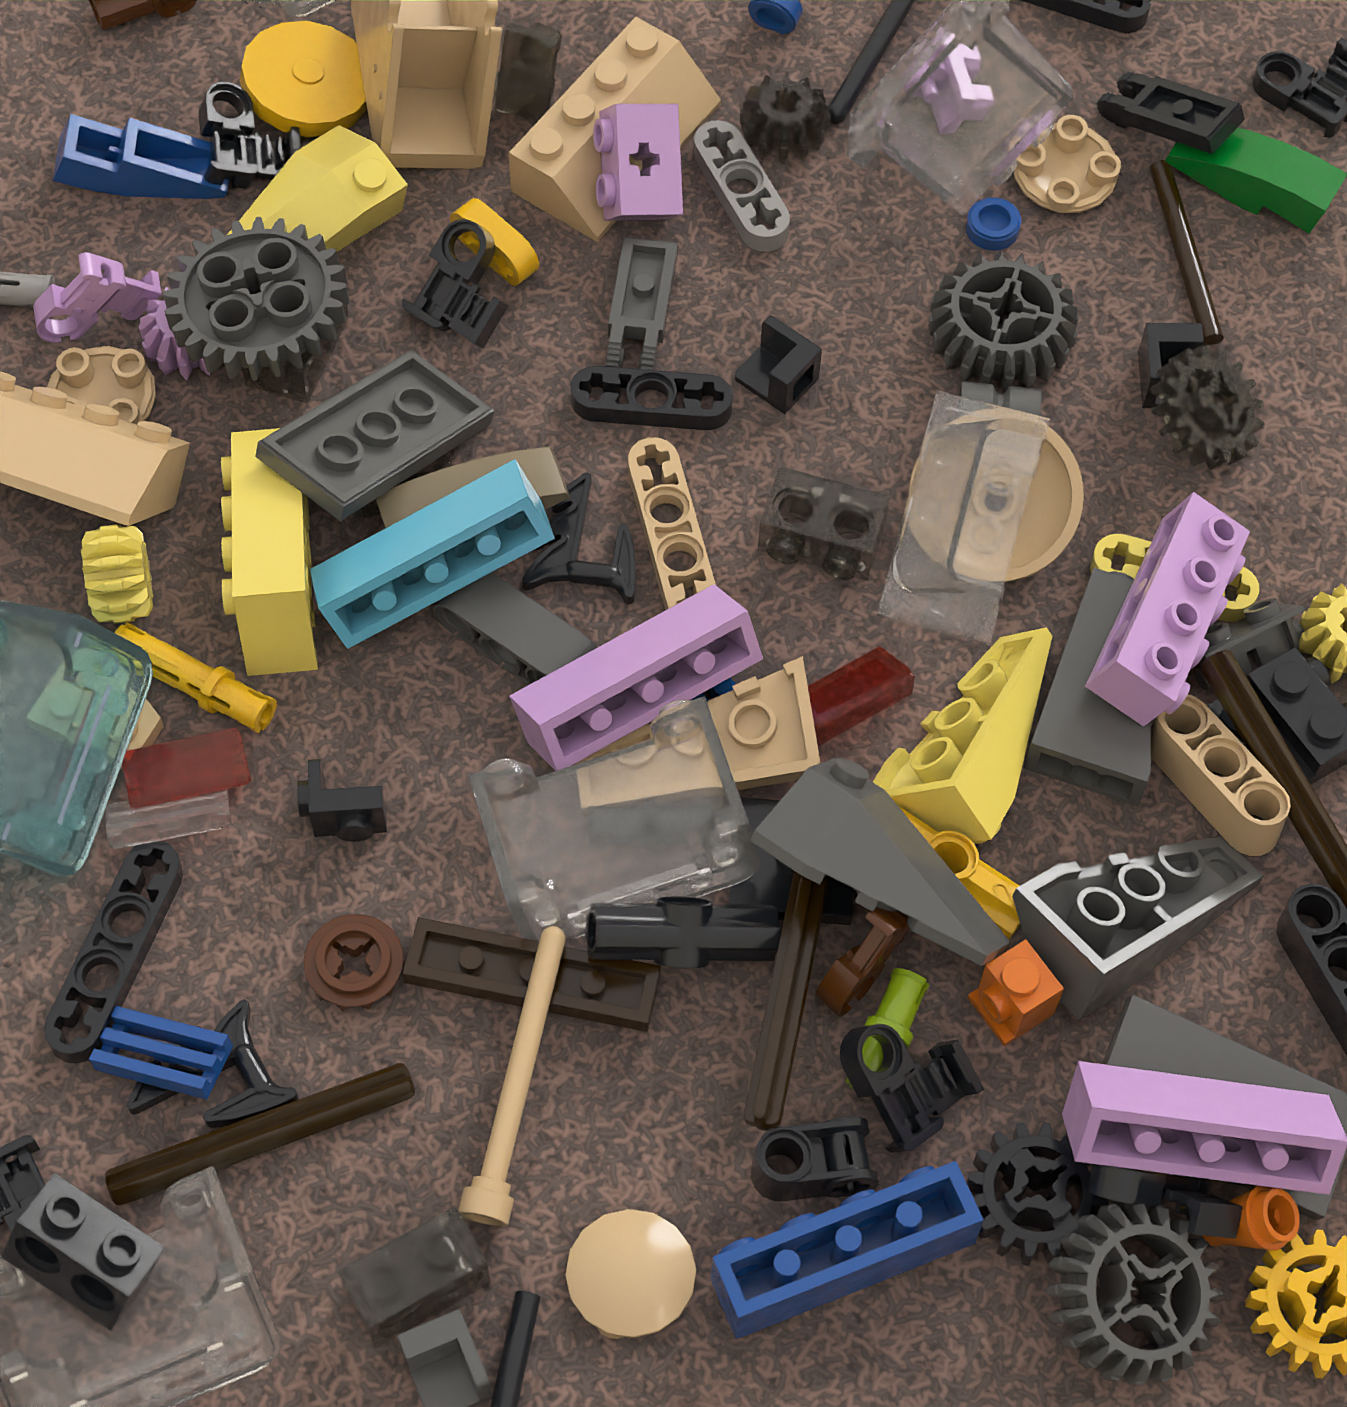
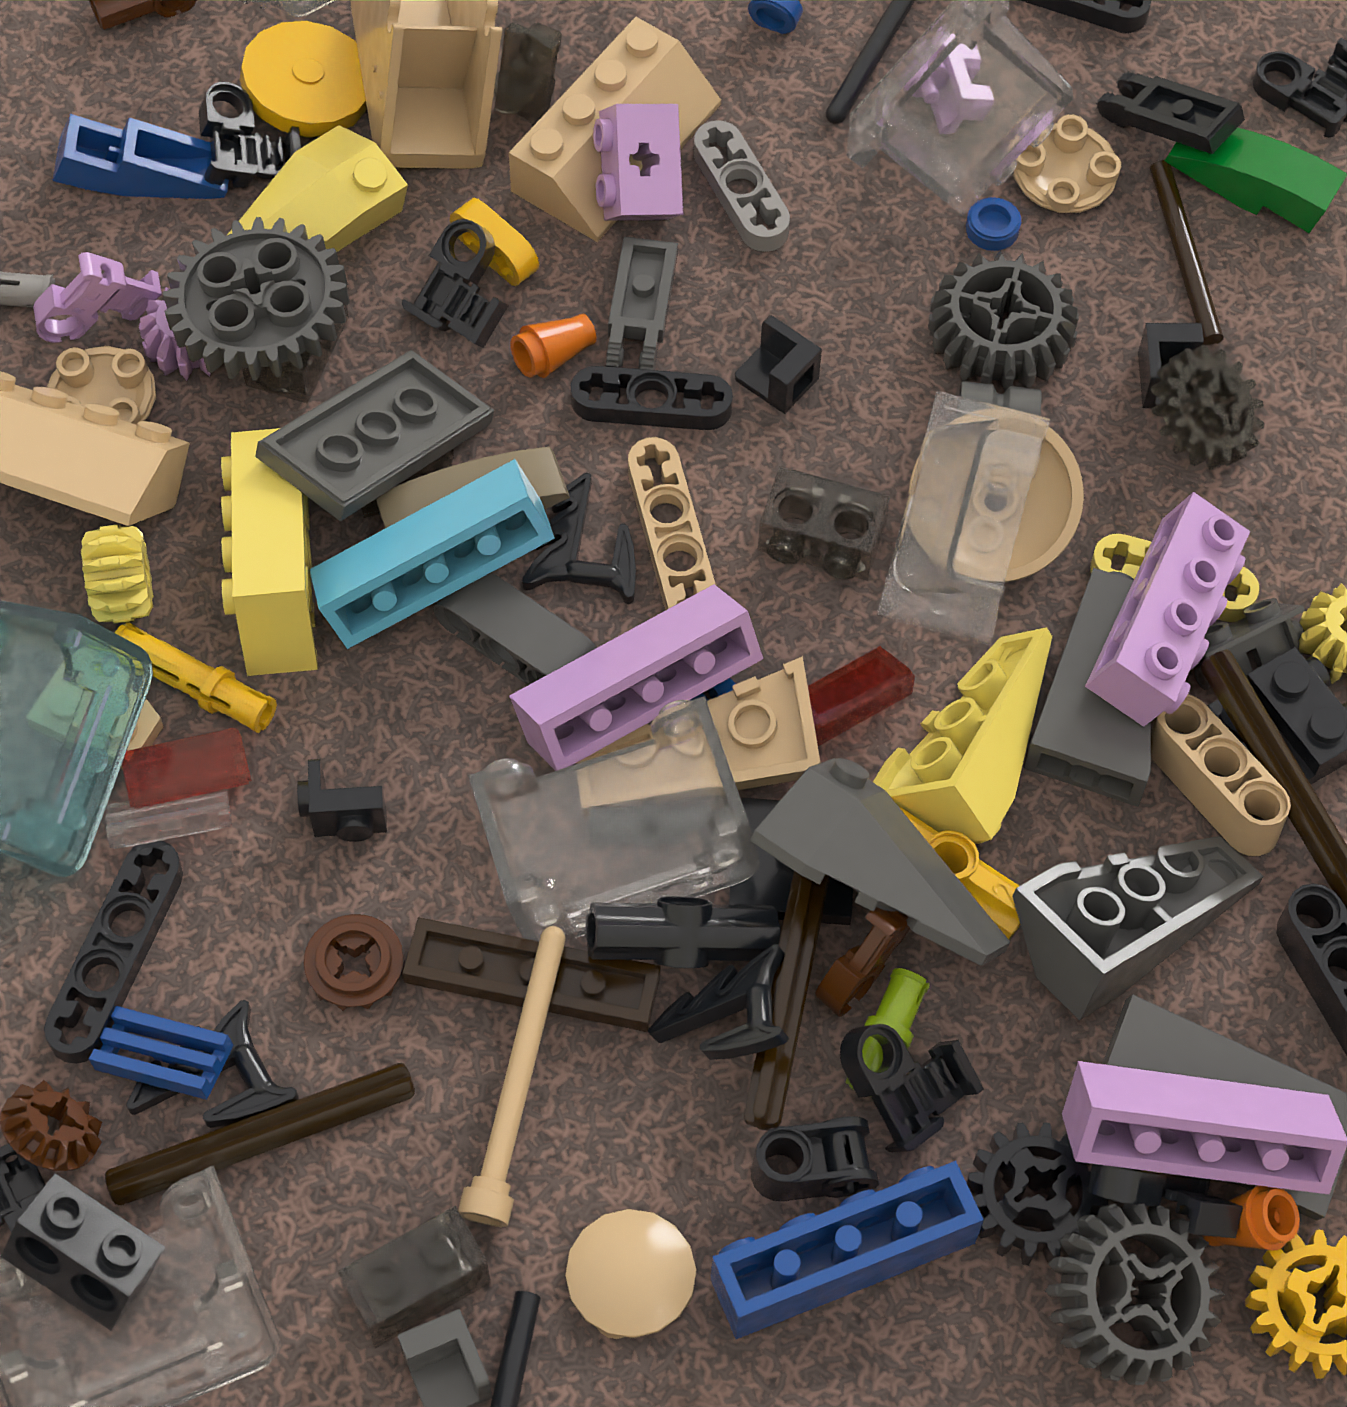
clear smoke gear [739,72,830,165] -> none
orange brick [967,939,1064,1047] -> none
none -> reddish brown gear [0,1080,102,1171]
none -> orange cone [510,314,597,378]
none -> black piece [648,944,789,1060]

